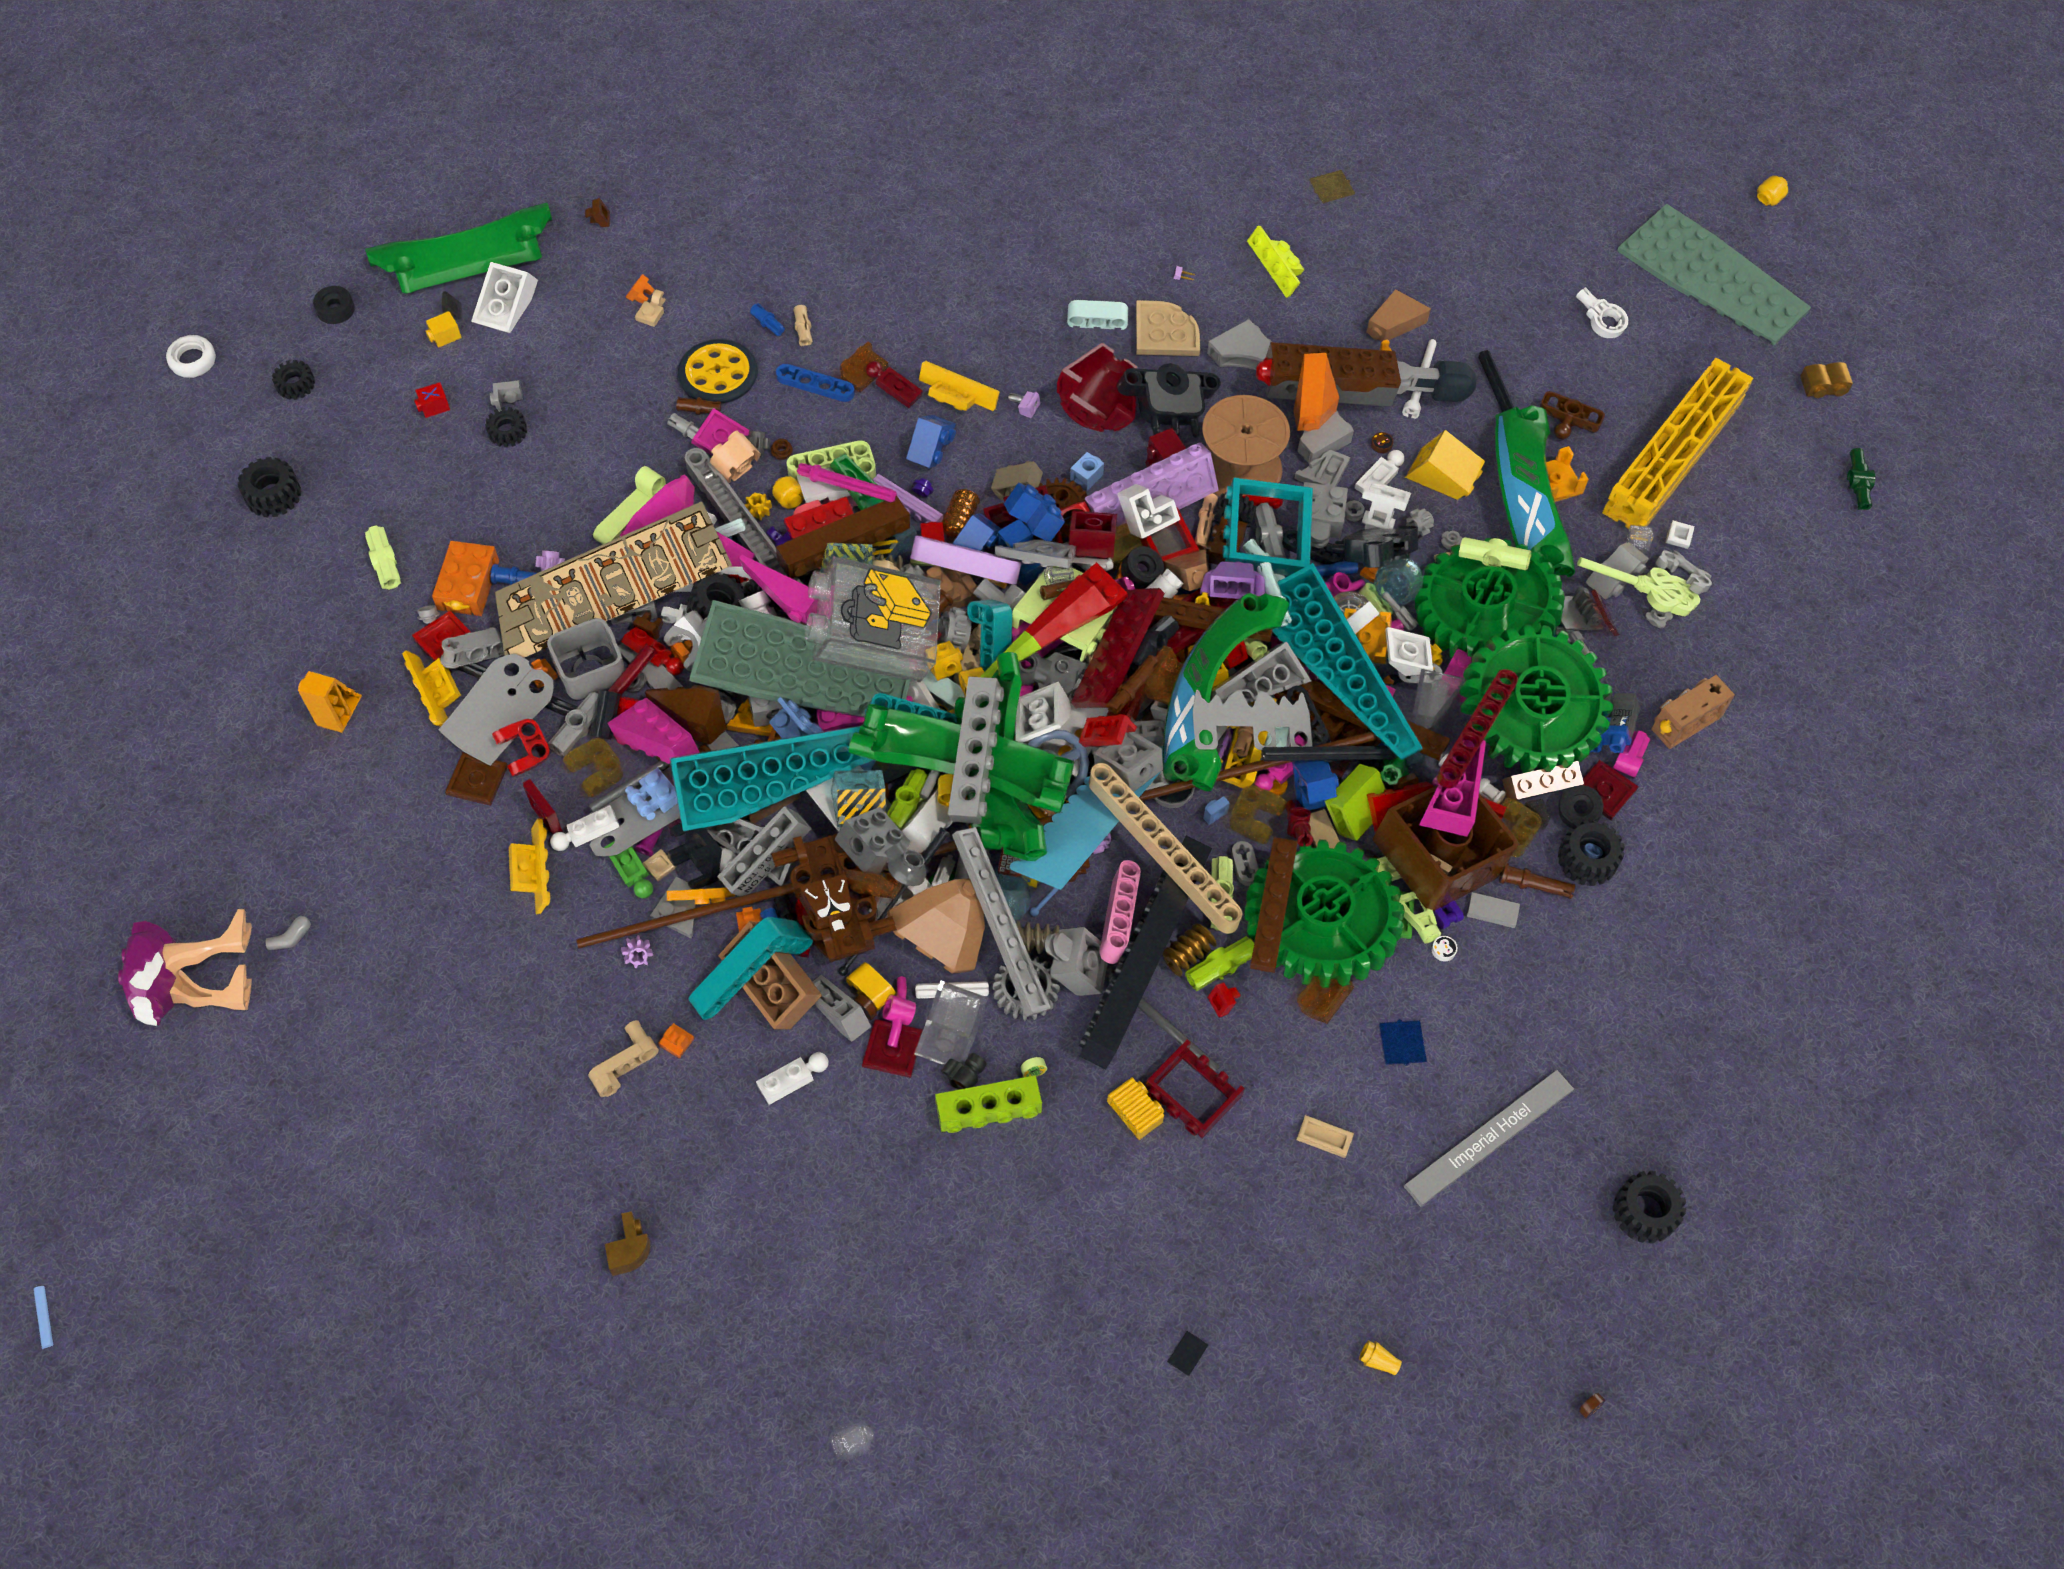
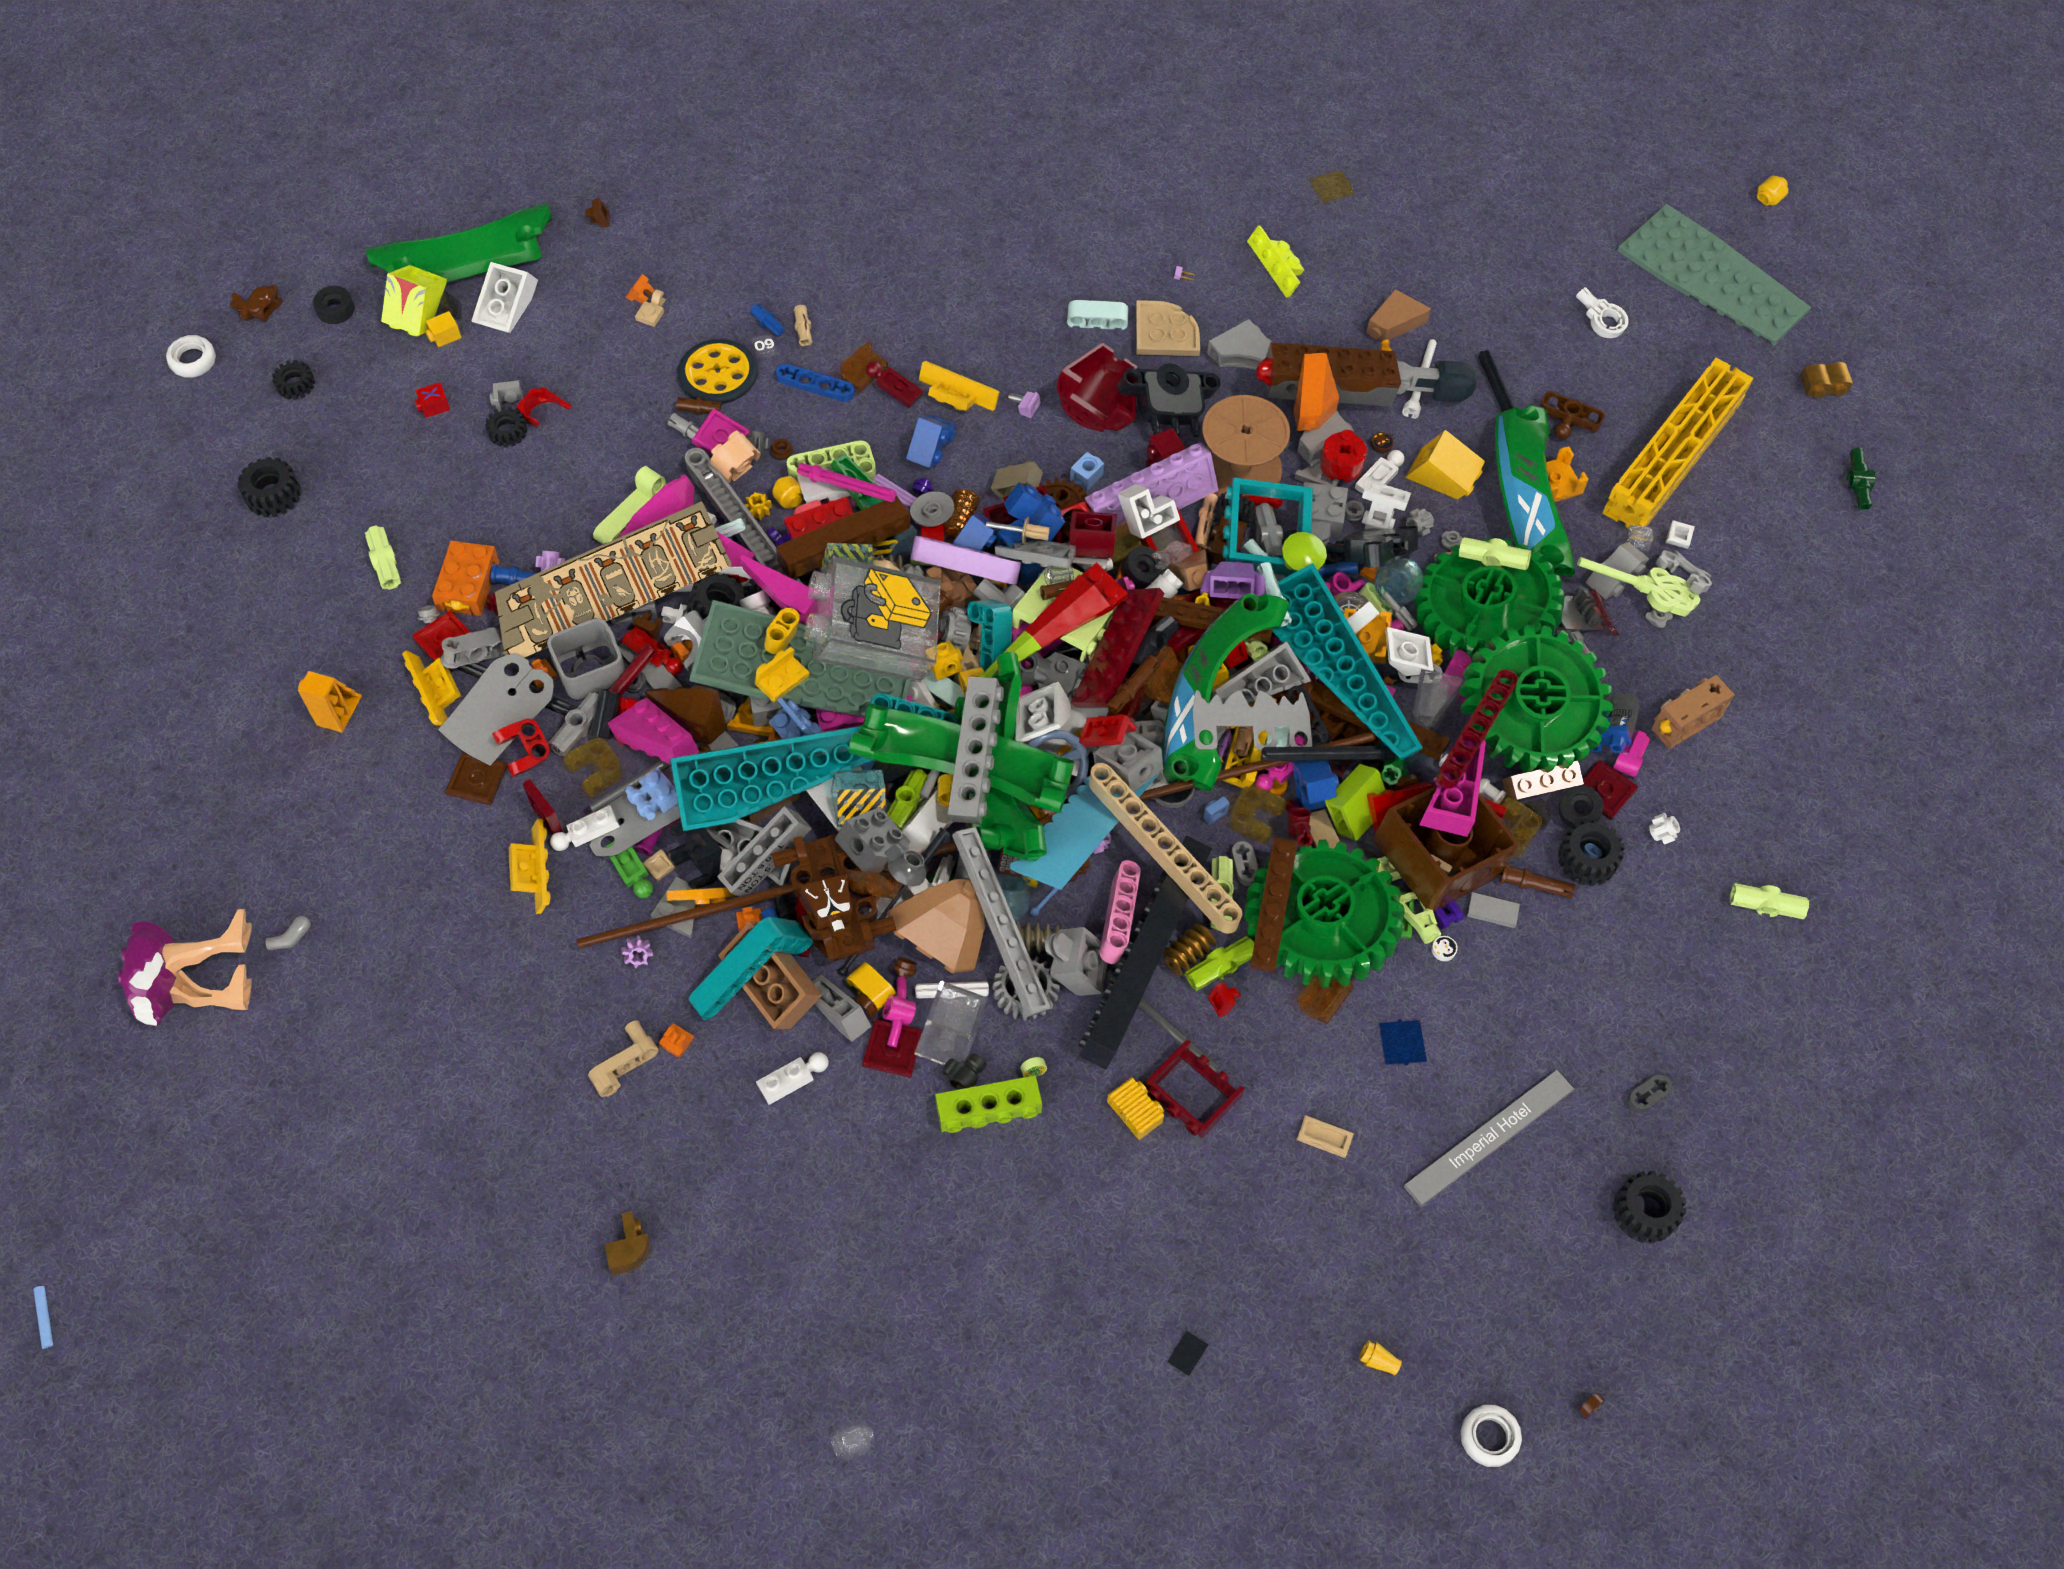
none -> reddish brown animal [230,284,282,322]
none -> neon yellow slope [381,265,447,336]
none -> dark red plate [485,593,498,615]
none -> red helmet [517,387,572,427]
none -> clear tile [751,334,777,358]
none -> yellow bracket [755,647,810,702]
none -> yellow beam [764,608,799,654]
none -> reddish brown plate [892,957,917,978]
none -> light grey dish [910,492,954,527]
none -> tan piece [986,516,1050,544]
none -> clear plate [1152,541,1193,570]
none -> lime dish [1282,532,1327,571]
none -> red brick [1320,429,1367,483]
none -> white wheel [1460,1405,1522,1467]
none -> dark grey beam [1628,1075,1672,1113]
none -> white gear [1649,813,1680,844]
none -> yellowish green piece [1730,883,1809,919]

